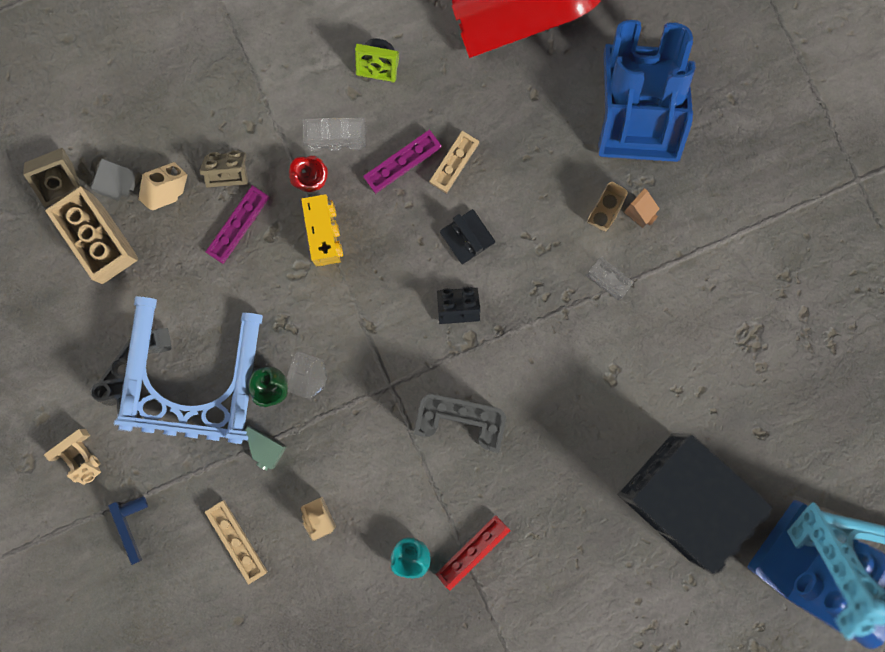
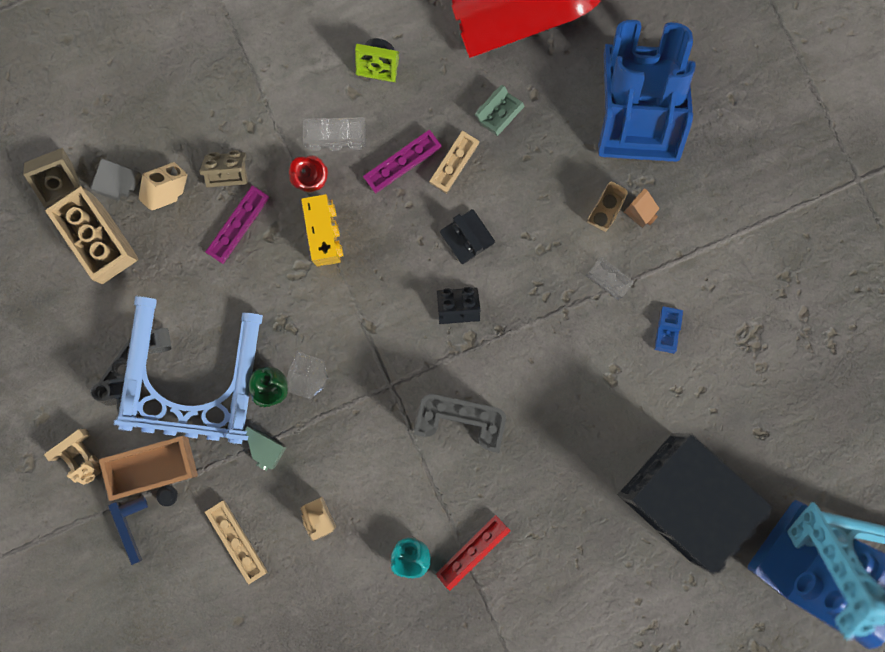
none -> medium nougat piece [99,436,198,501]
none -> black plate [156,485,178,507]
none -> sand green bracket [475,85,525,136]
none -> blue slope [654,306,683,354]

